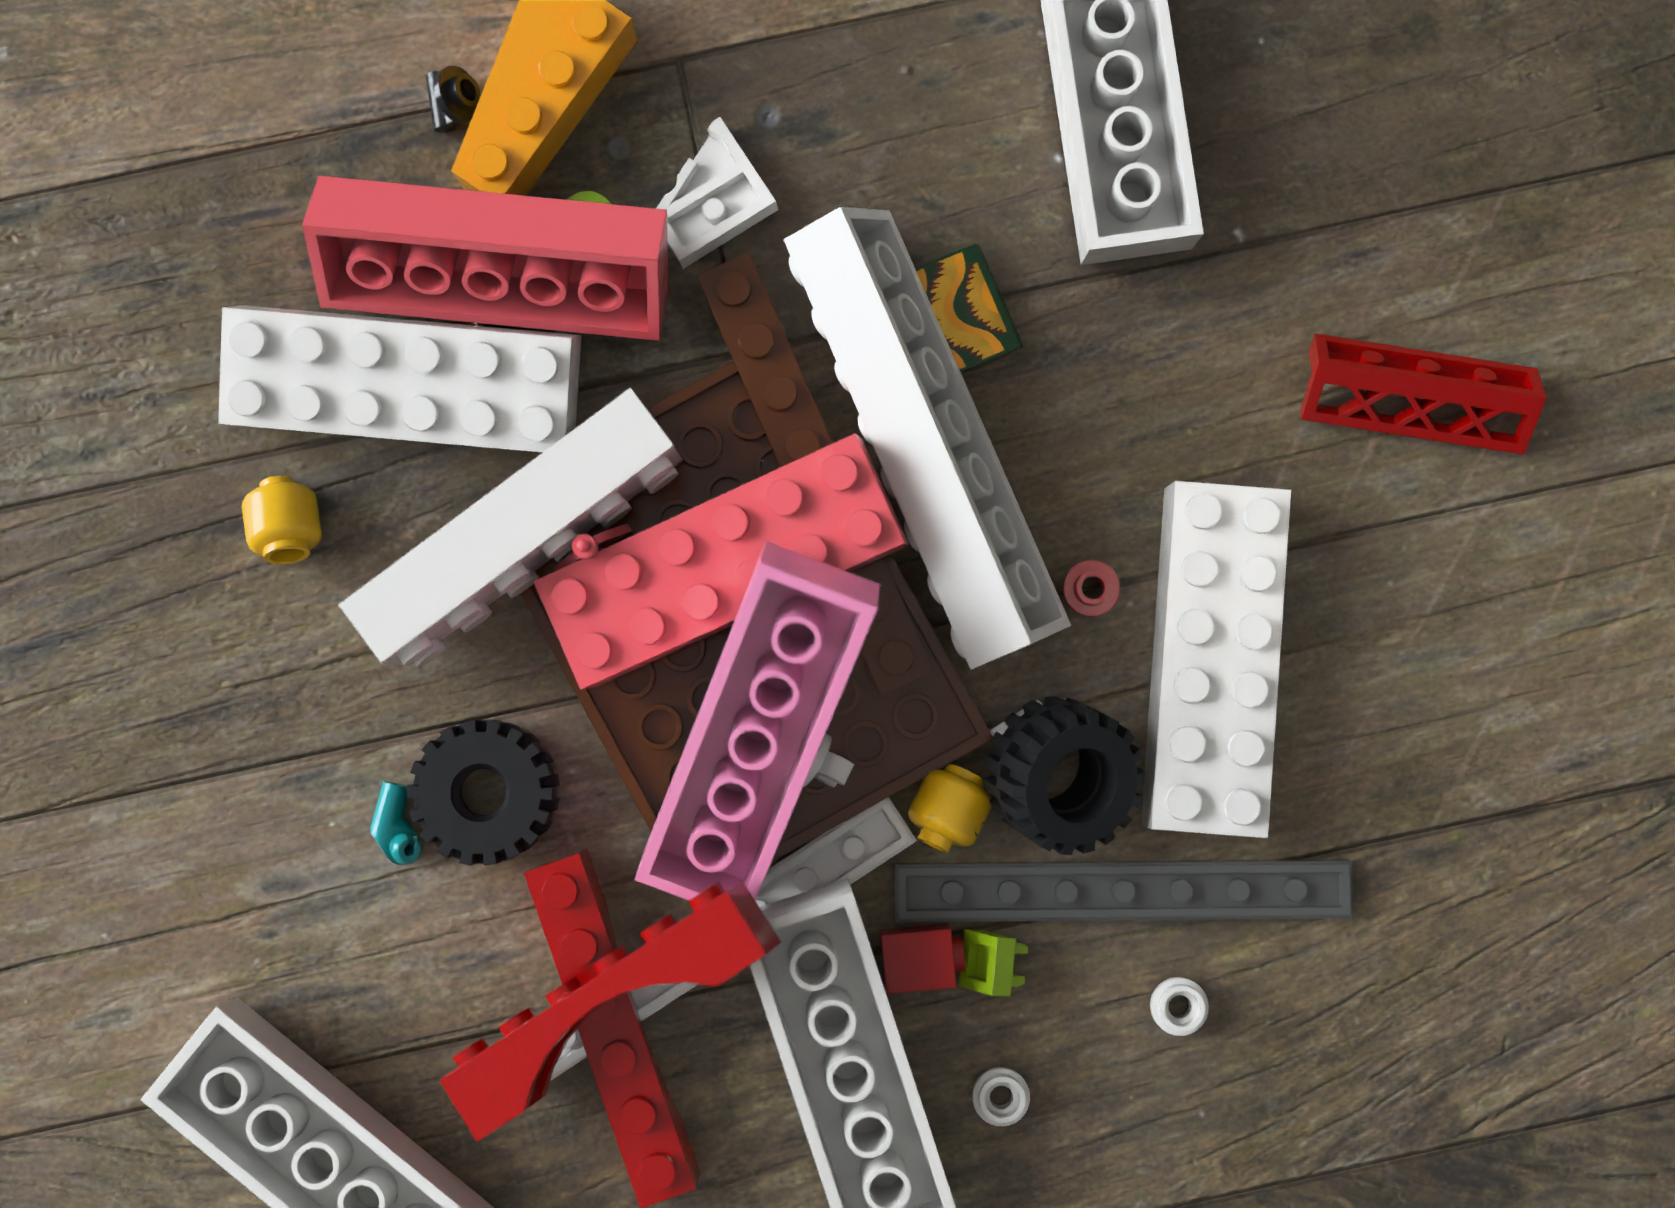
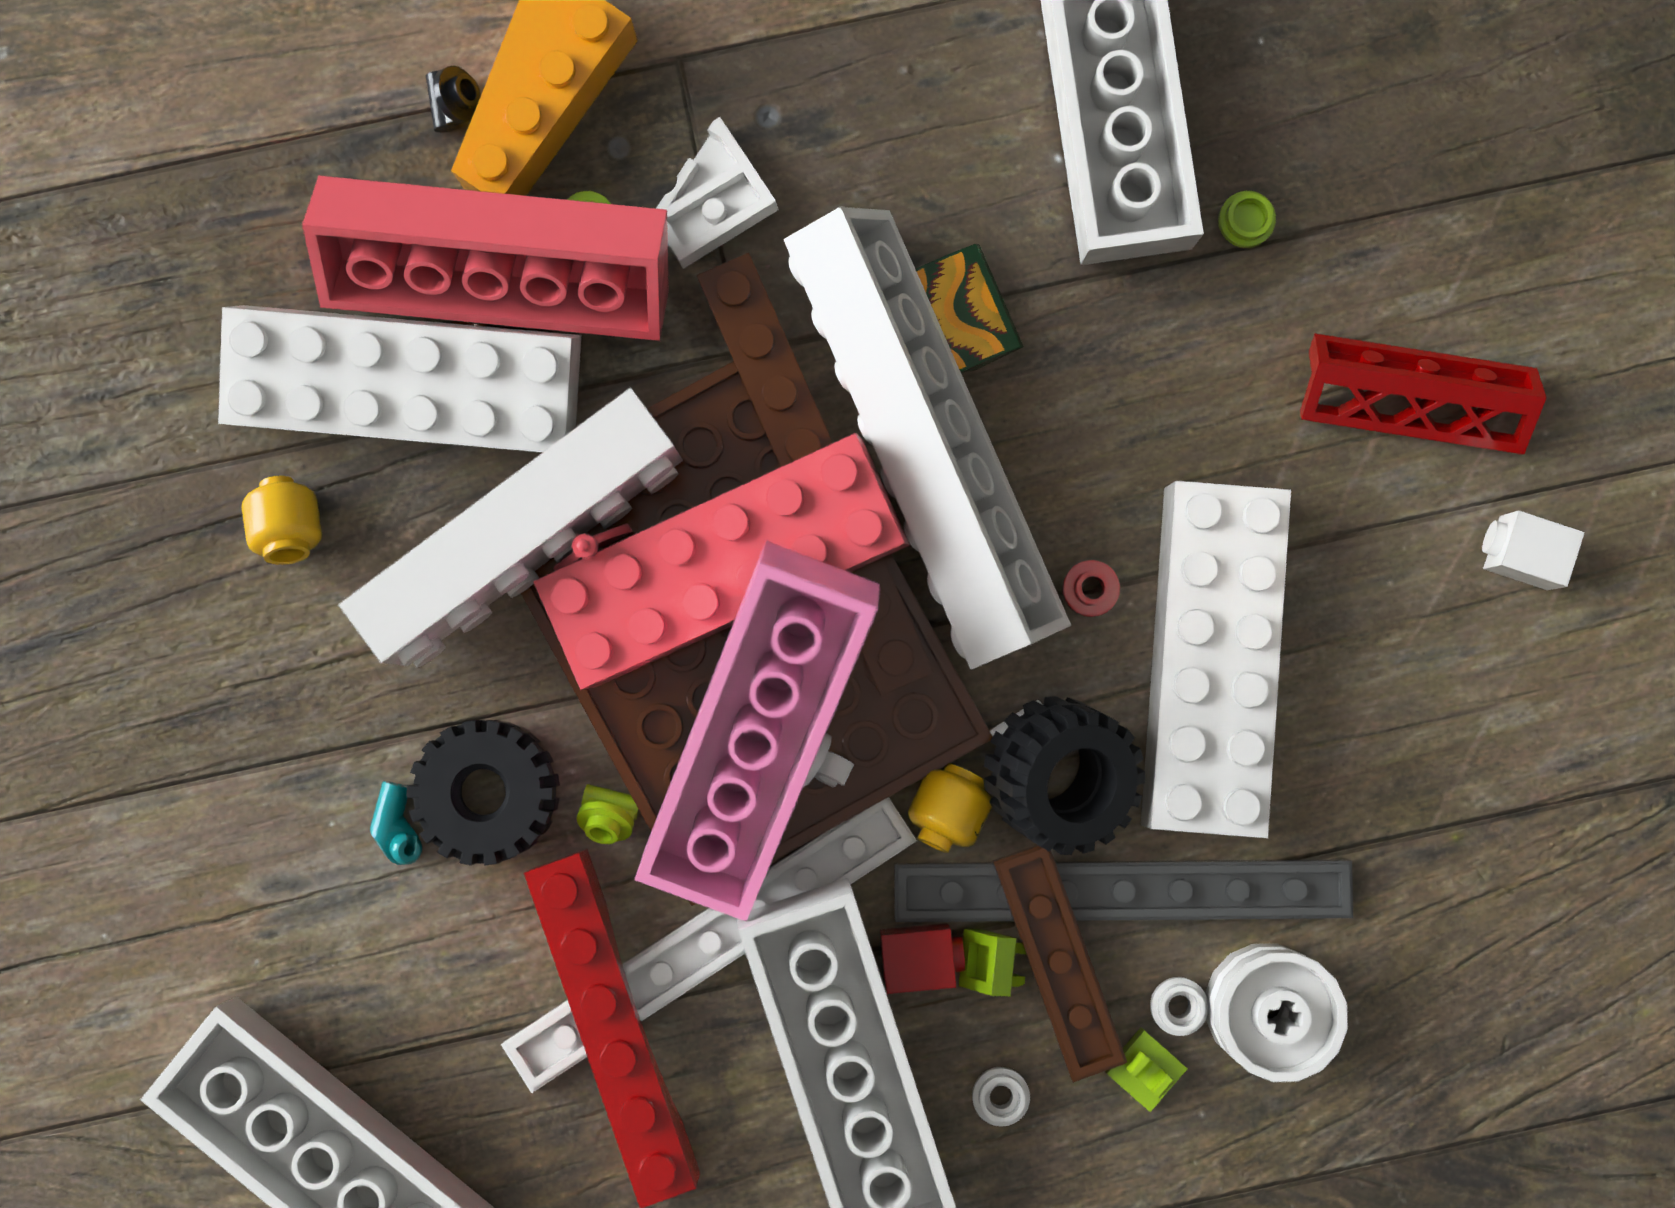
red arch [439,881,782,1141] -> none
none -> lime plate [576,784,640,844]
none -> reddish brown tile [993,845,1128,1082]
none -> lime tile [1105,1027,1188,1112]
none -> white wheel [1205,943,1348,1082]
none -> lime plate [1218,191,1276,248]
none -> white brick [1482,510,1585,590]

